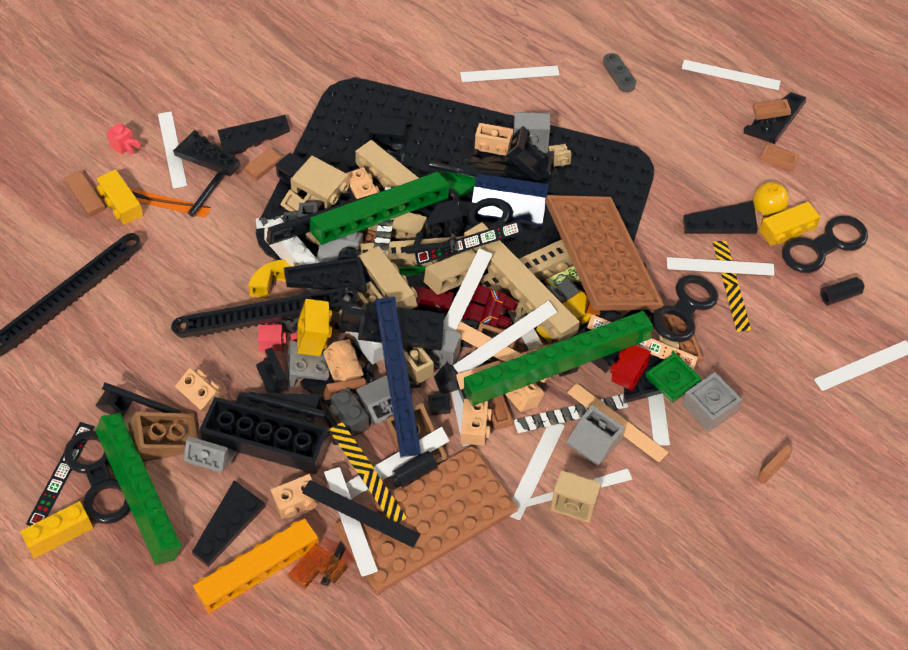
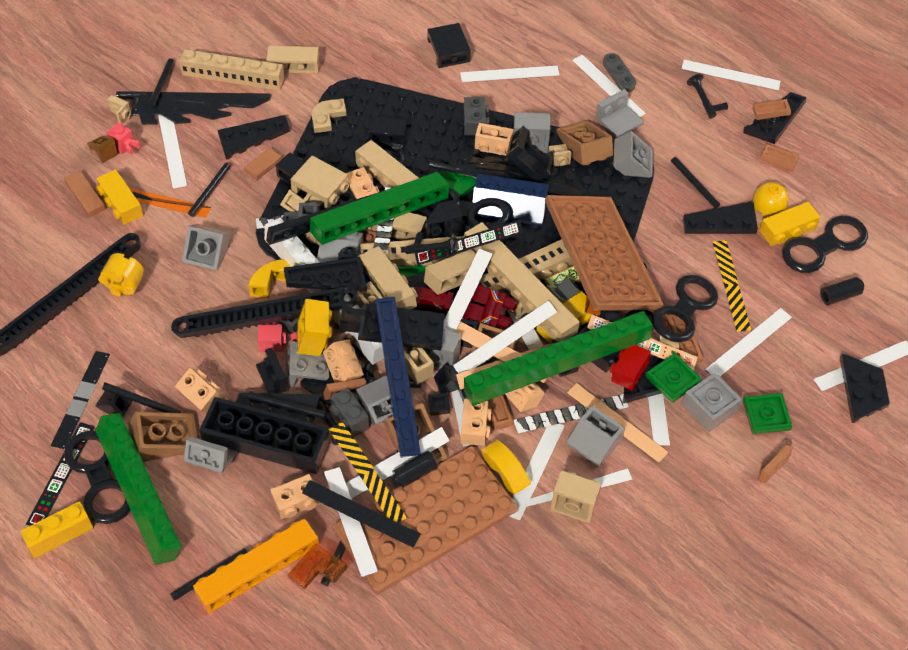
black wing [173,130,241,177] -> none
black wing [192,480,266,567] -> none
white sticker [667,257,775,276] -> none
none -> black sticker [51,351,110,450]
none -> pearl gold slope [87,135,117,163]
none -> yellow brick [98,253,144,297]
none -> tan bracket [107,95,132,124]
none -> black animal [116,91,271,125]
none -> black bar [149,58,174,107]
none -> black bar [170,548,248,601]
none -> tan brick [180,49,284,91]
none -> light grey slope [182,224,231,271]
none -> tan brick [267,46,320,73]
none -> tan plate [312,99,346,133]
none -> black panel [427,23,471,68]
none -> dark grey brick [464,97,489,135]
none -> yellow brick [481,440,531,494]
none -> medium nougat slope [556,120,613,165]
none -> white sticker [572,55,646,117]
none -> light grey bracket [595,89,643,138]
none -> light grey slope [613,131,653,178]
none -> black bar [671,157,720,209]
none -> black piece [687,74,728,119]
none -> white sticker [706,308,792,376]
none -> green plate [742,393,792,435]
none -> black wing [840,354,890,423]

